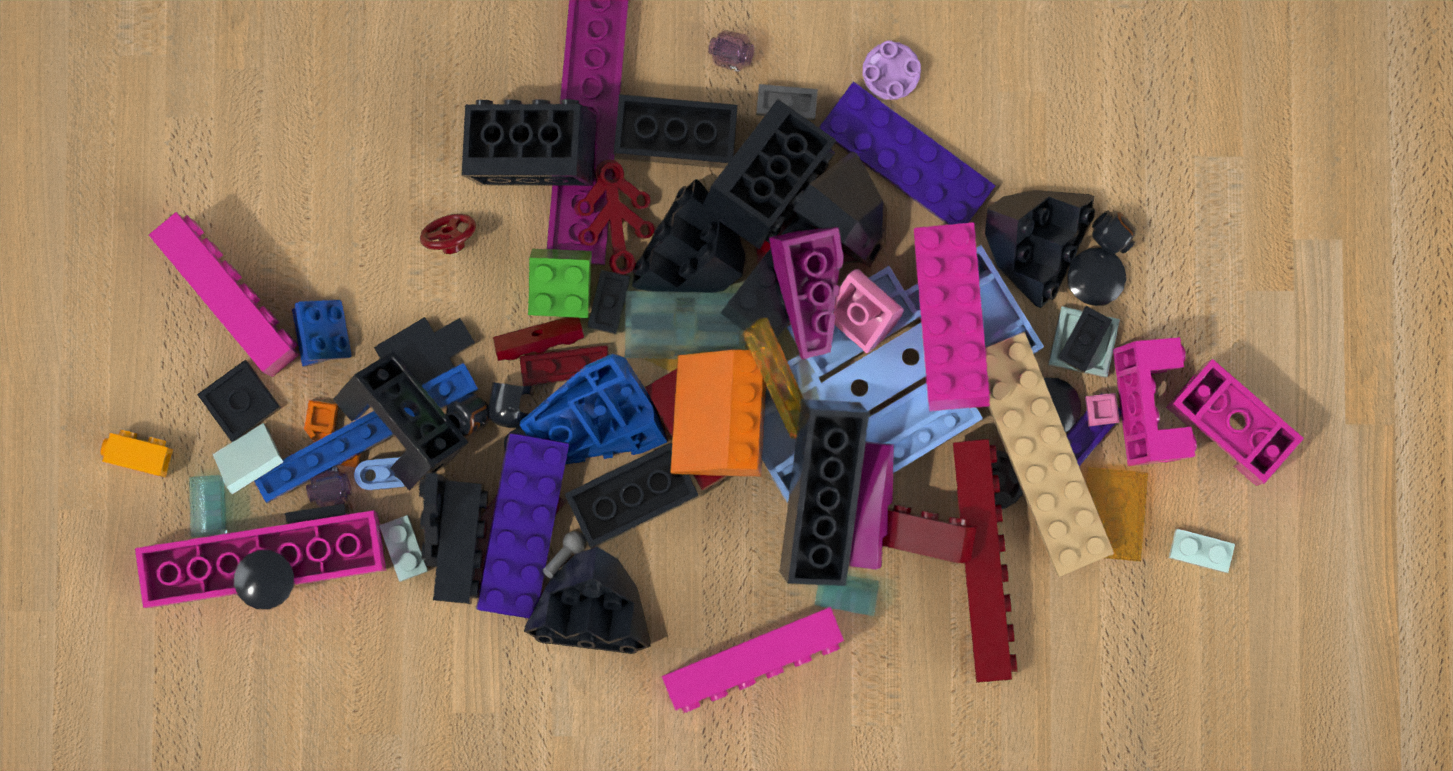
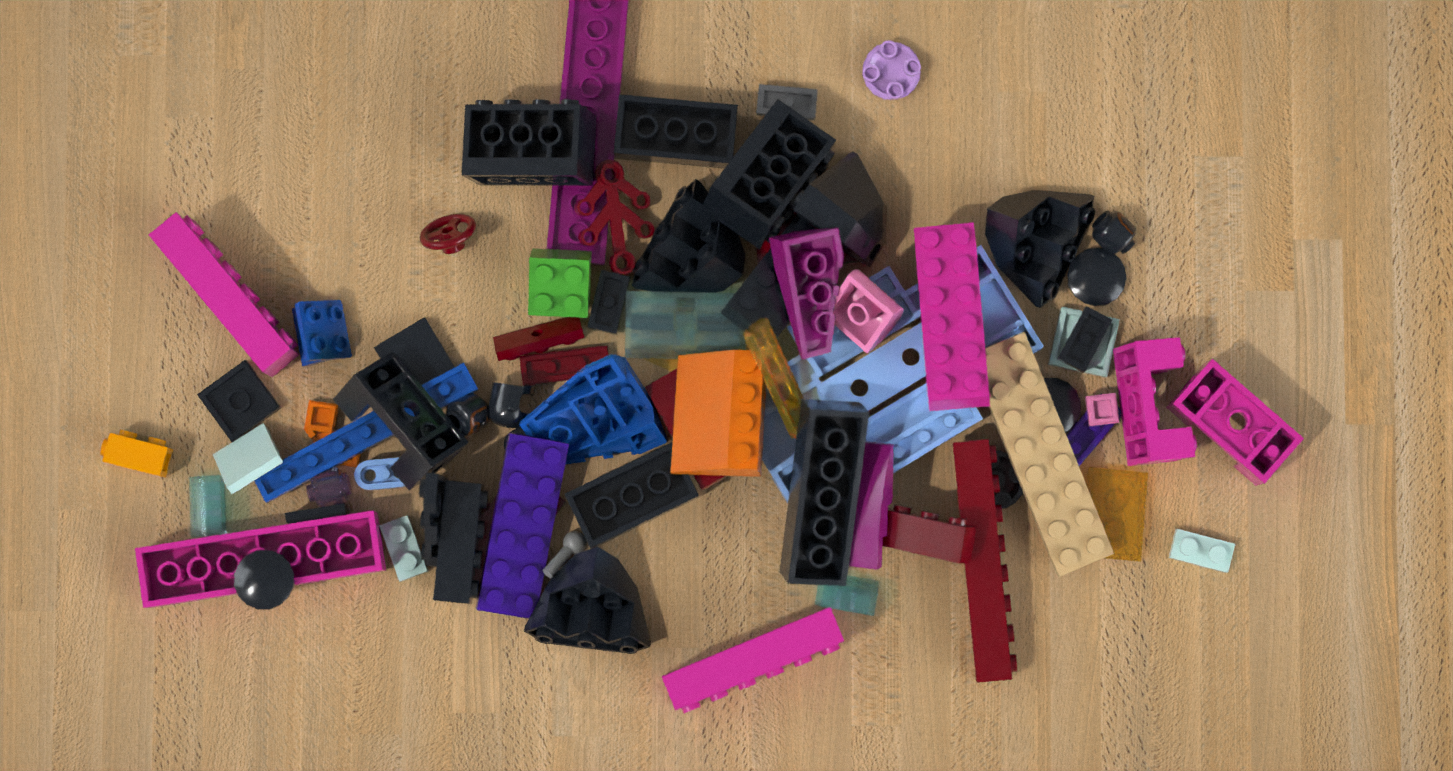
black tile [434,318,476,359] -> none
head [708,30,754,71] -> none
dark purple plate [819,82,996,225] -> none

